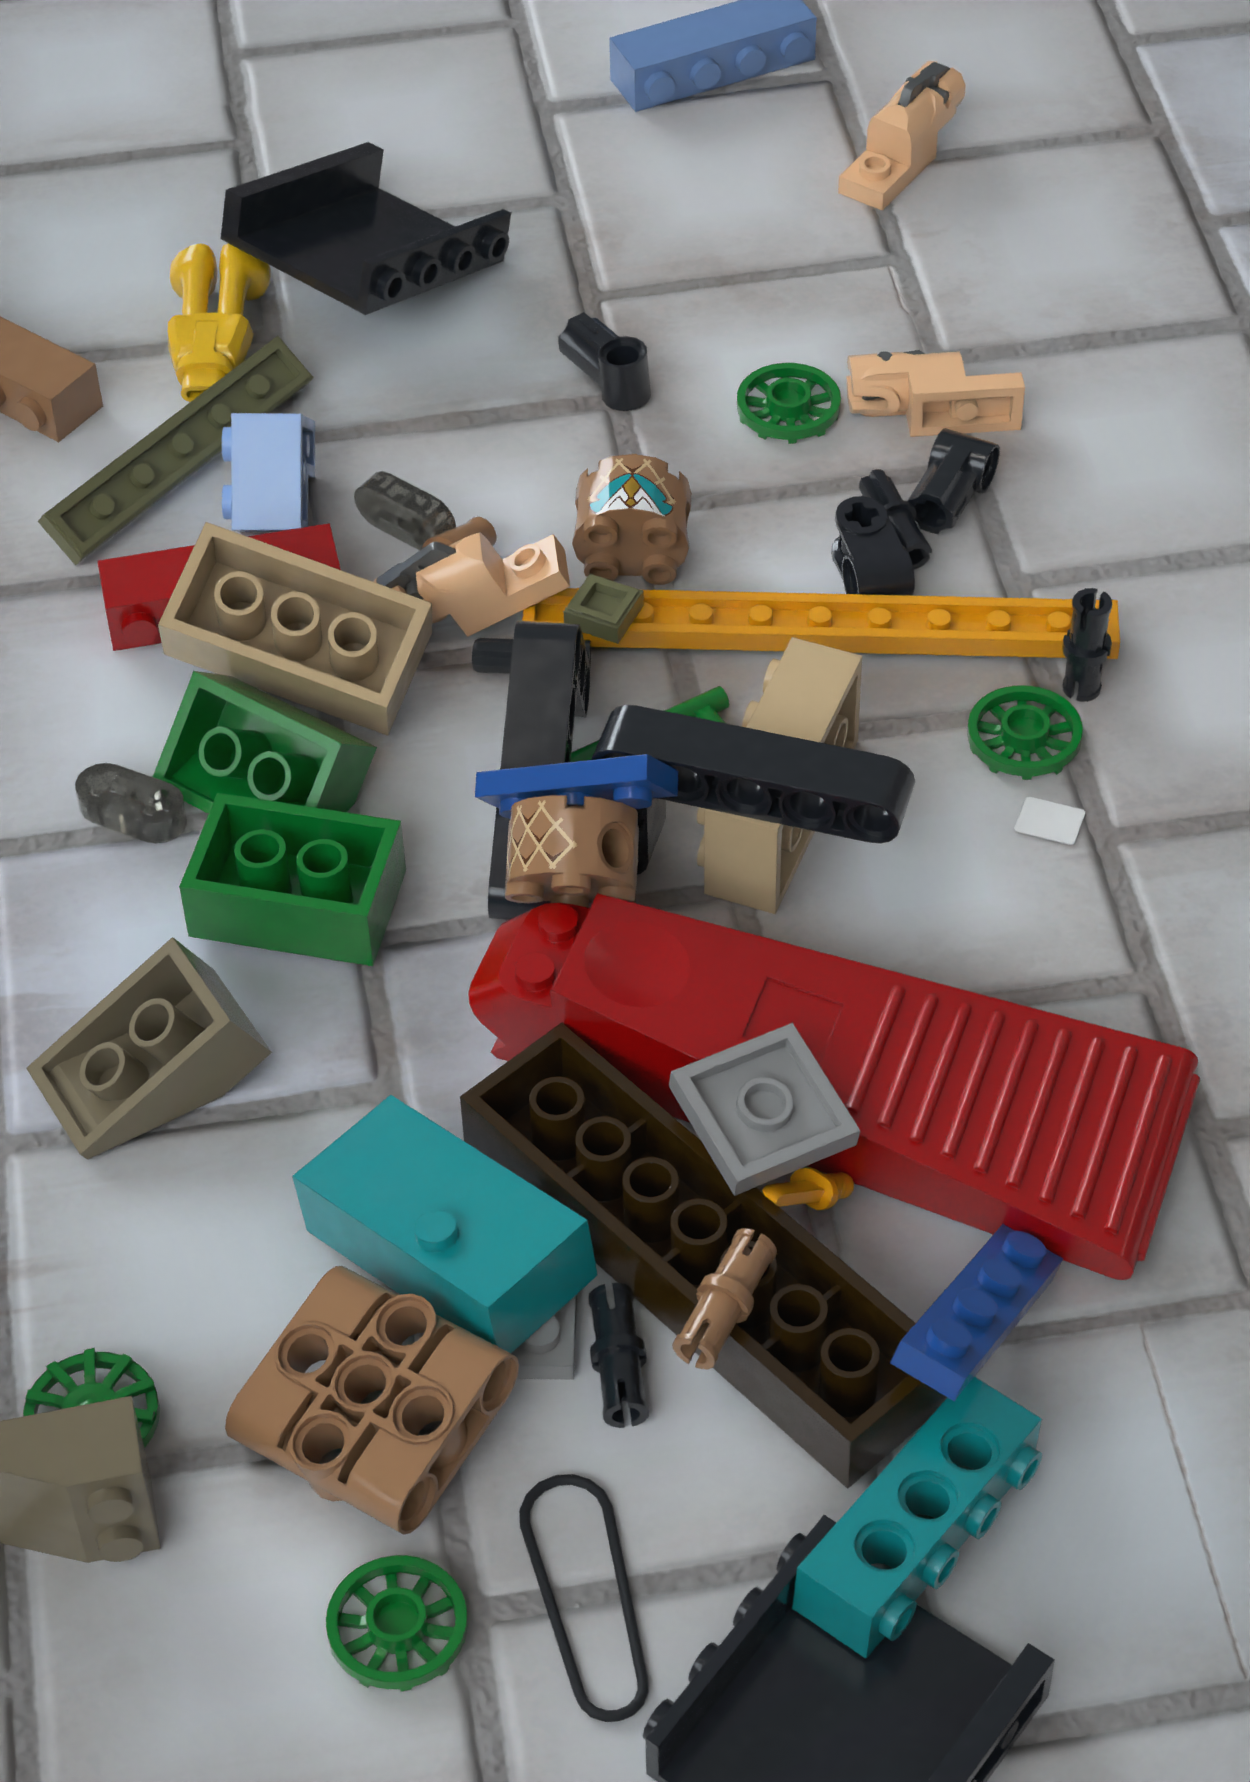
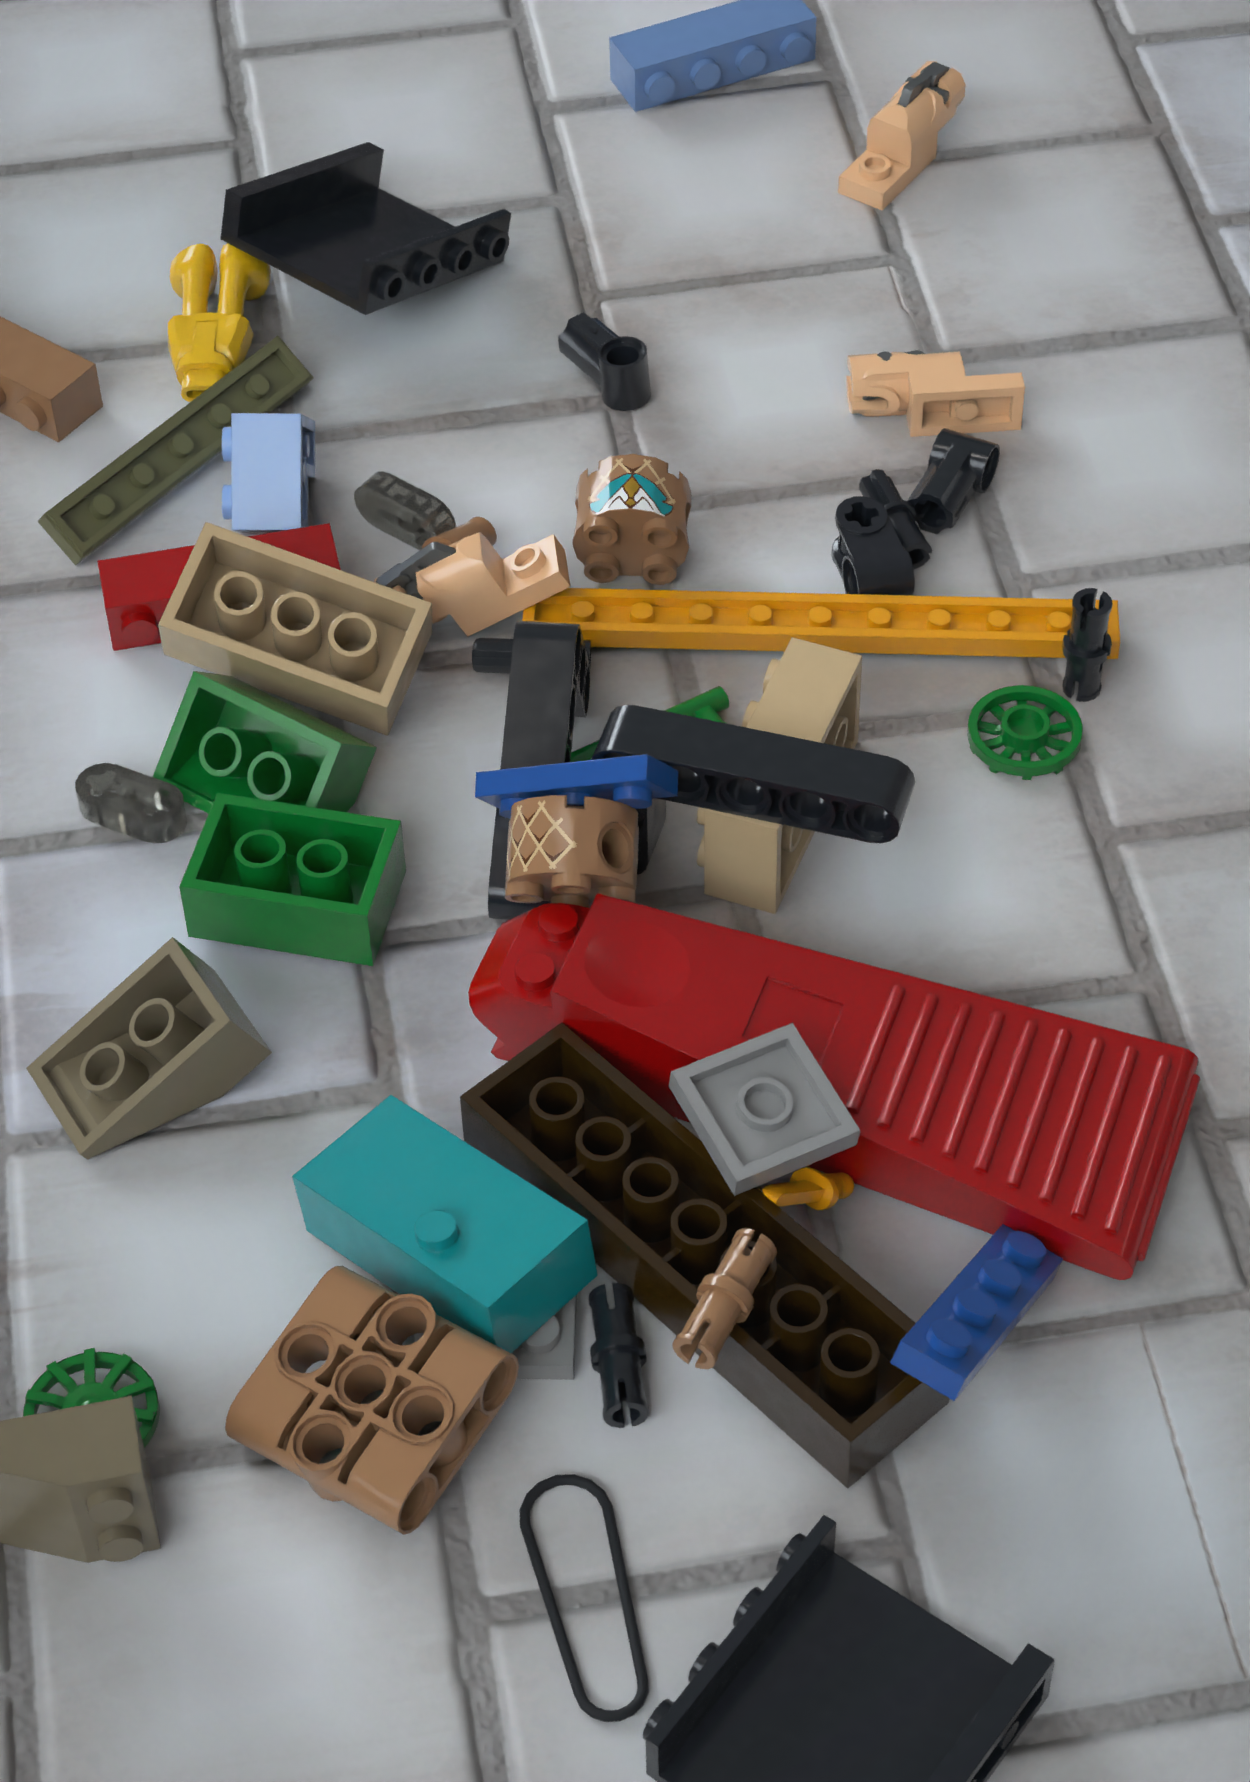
green wheel [326,1555,468,1692] -> none
olive tile [564,574,644,644] -> none
green wheel [737,363,841,444] -> none
teal brick [792,1377,1042,1659] -> none
white sticker [1014,797,1085,845] -> none

